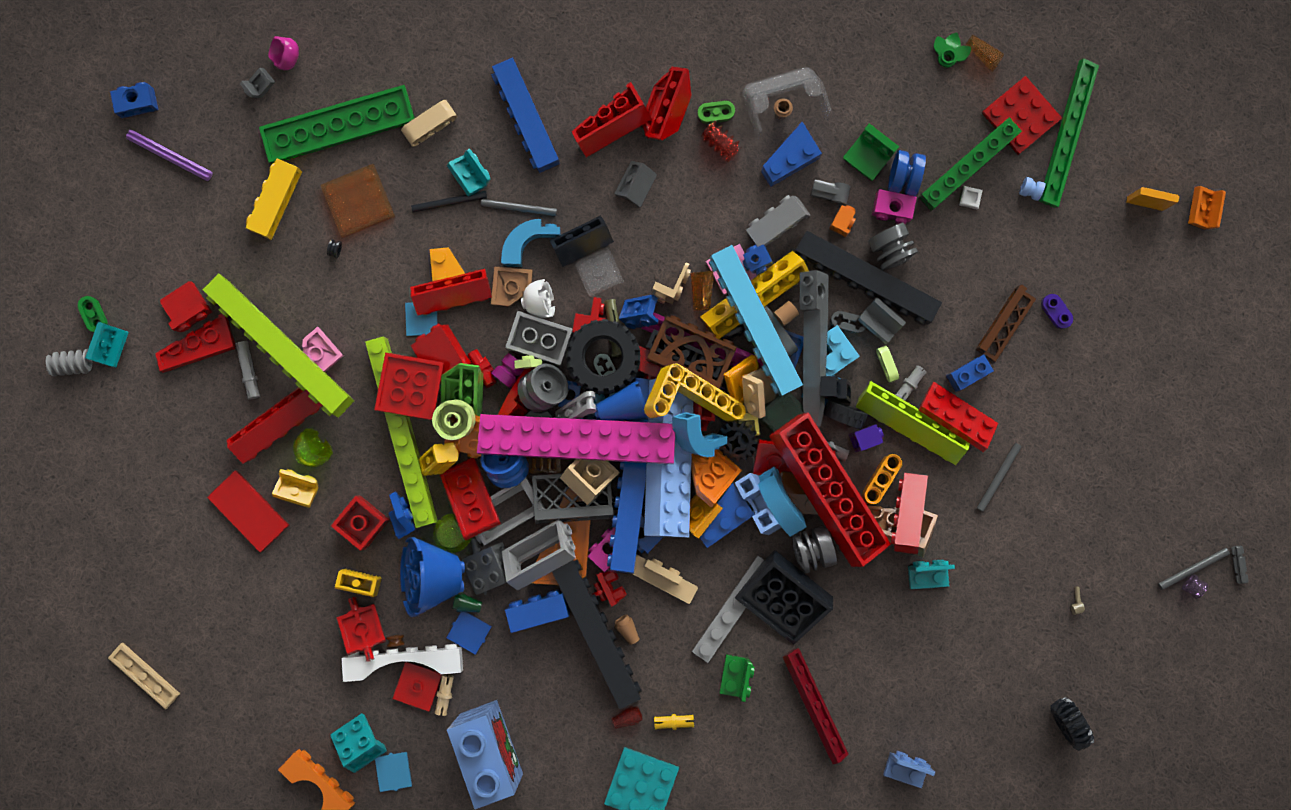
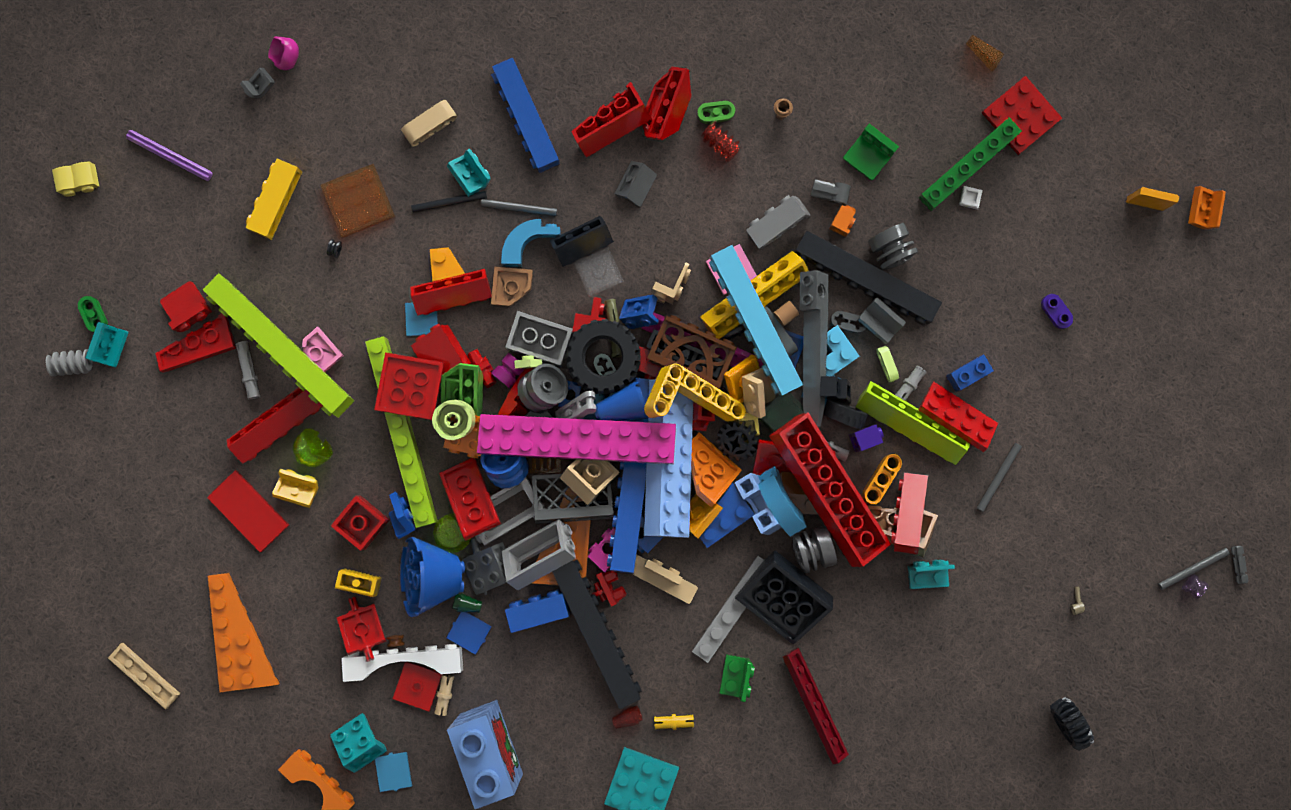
blue brick [110,82,158,118] -> none
green plate [259,85,415,164] -> none
yellow brick [419,443,459,476] -> none
white cylinder [521,279,555,318] -> none
medium nougat cone [614,614,640,645] -> none
dark azure arch [672,412,727,457] -> none
clear orange slope [691,271,713,311] -> none
clear windscreen [742,67,832,140] -> none
blue brick [742,244,774,275] -> none
blue wedge [761,122,822,187] -> none
dark pink brick [872,189,917,224] -> none
medium blue bracket [883,751,935,788] -> none
blue wheel [888,150,926,196] -> none
green plate [934,32,971,68] -> none
reddish brown fence [975,284,1036,362] -> none
light blue wheel [1019,177,1045,201] -> none
green plate [1039,58,1099,208] -> none
none -> light yellow brick [52,162,99,197]
none -> orange wing [208,573,279,692]

